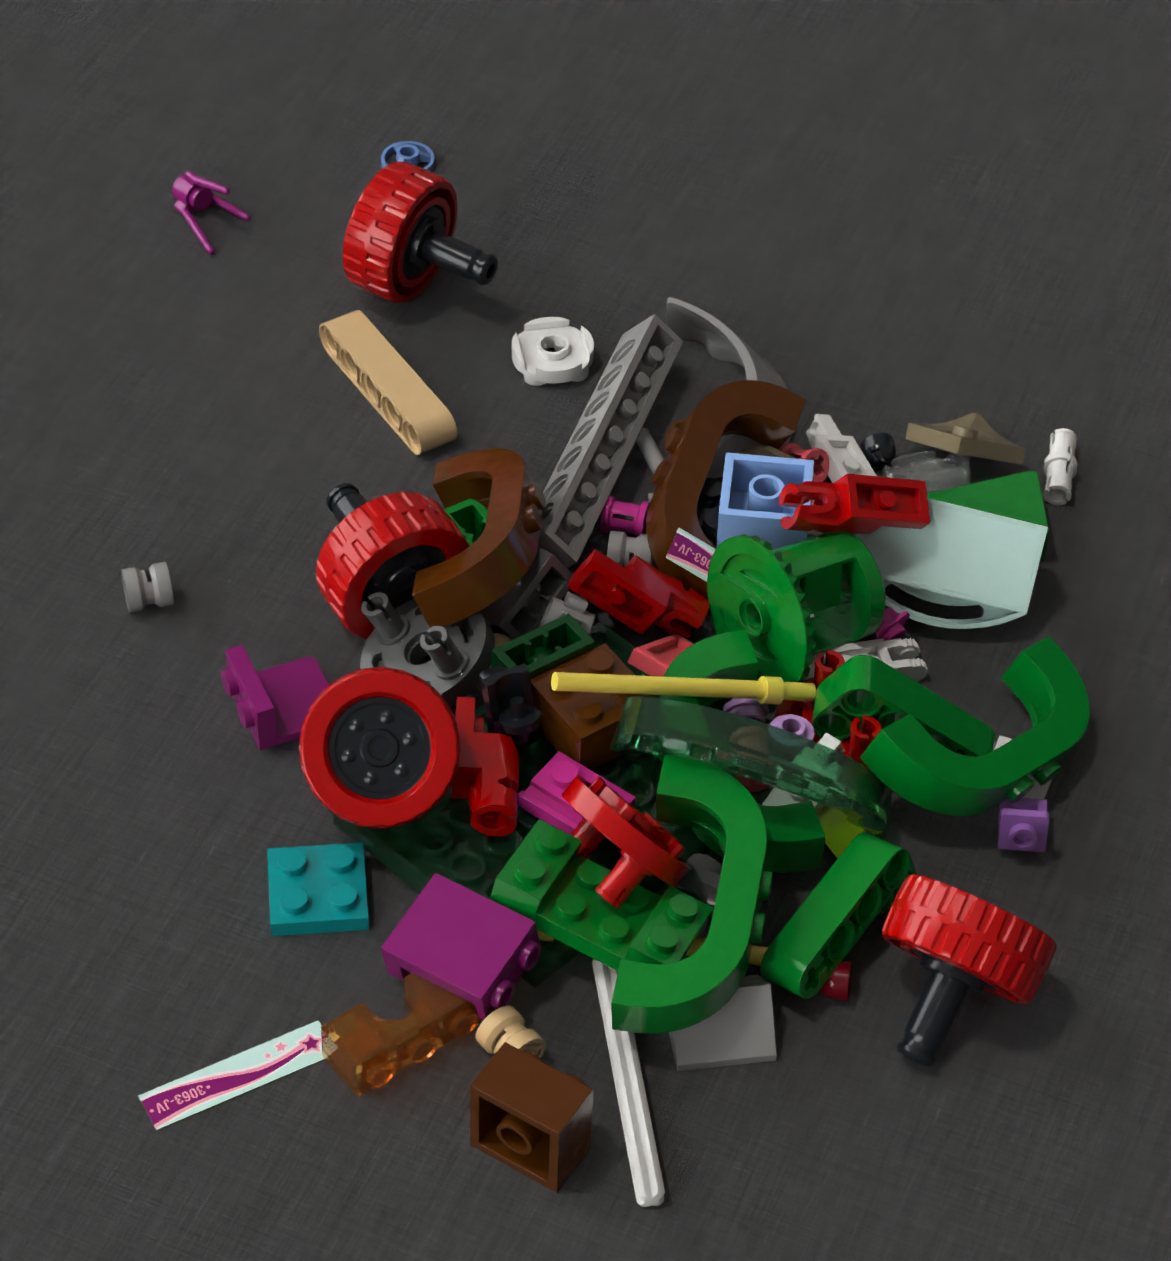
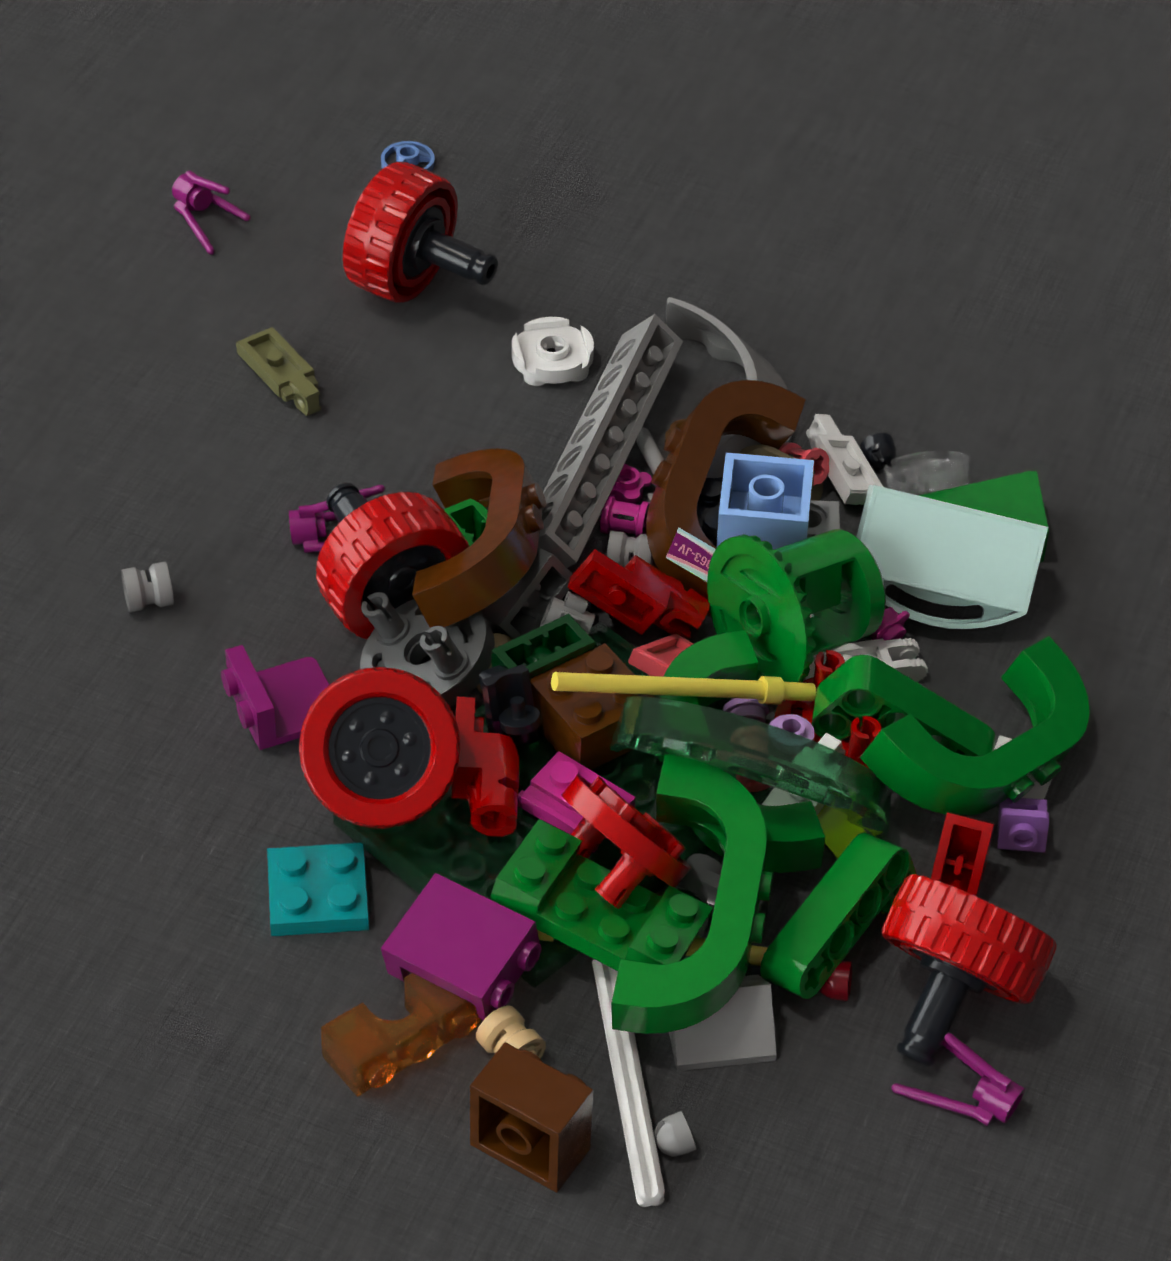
sticker [138,1020,338,1130] -> none
tan beam [319,310,458,455] -> none
red plate [779,474,930,535] -> none
dark tan plate [905,413,1026,465] -> none
white pin [1043,428,1078,506] -> none
none -> olive hinge [236,327,321,416]
none -> magenta plant [289,485,385,553]
none -> dark pink plate [610,464,652,504]
none -> light grey hinge [654,1111,696,1157]
none -> magenta plant [891,1033,1026,1126]
none -> red slope [931,812,994,897]

